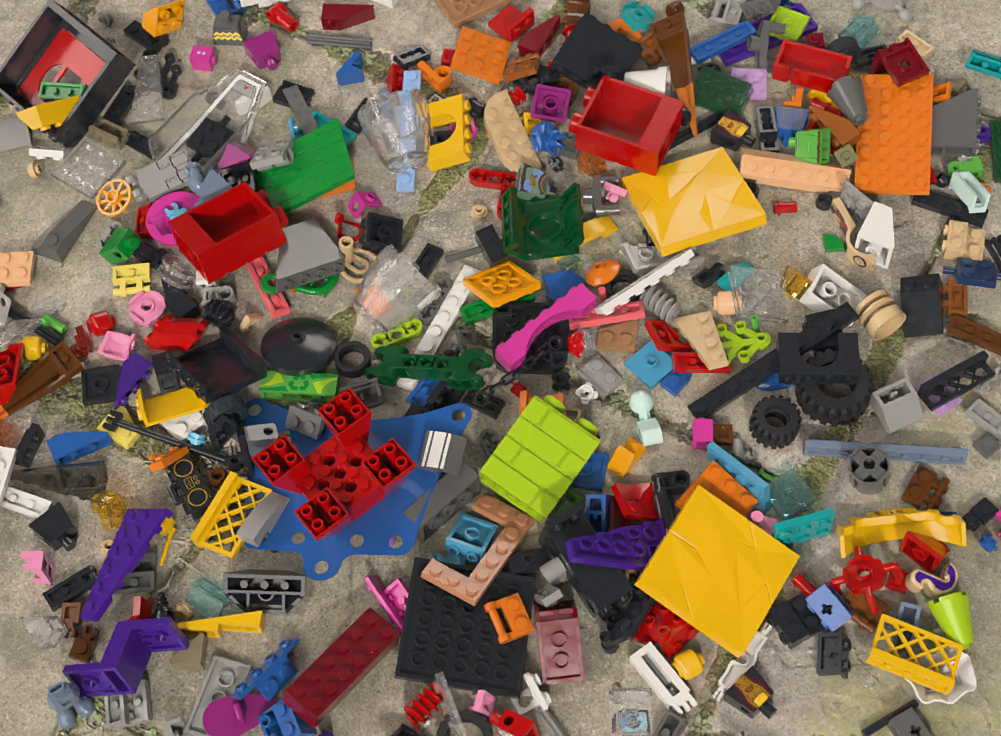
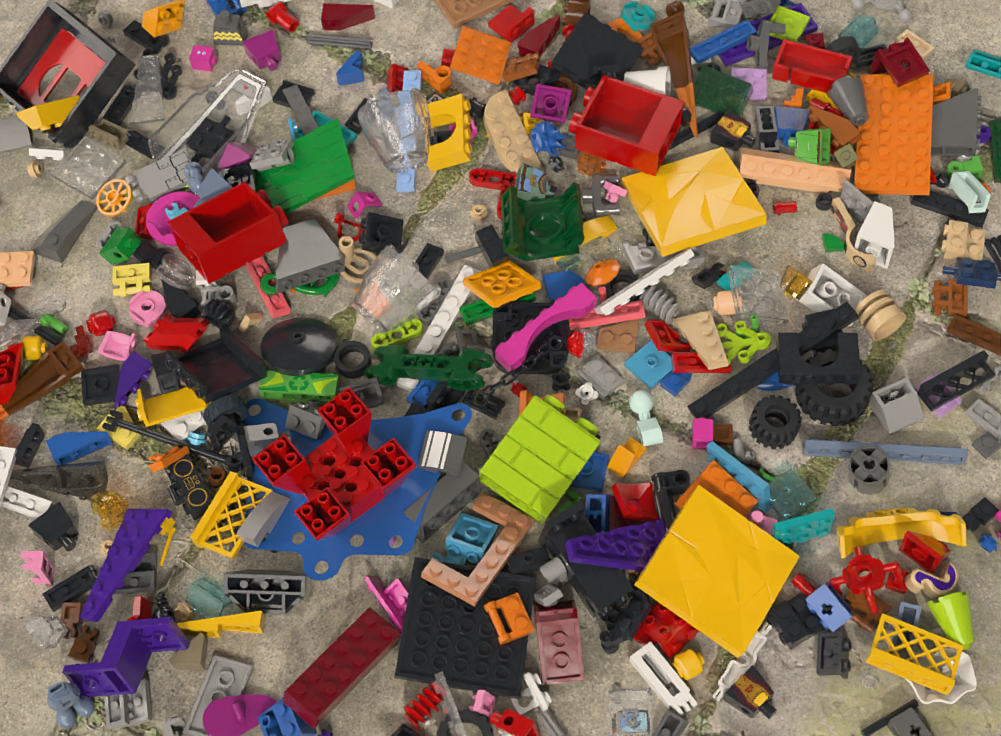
tile [38,81,88,101] -> none
blue bracket [231,638,300,701] -> none
black plate [393,45,431,70] -> none
black slope [900,273,944,338] -> none
reddish brown plate [900,465,950,510] -> none

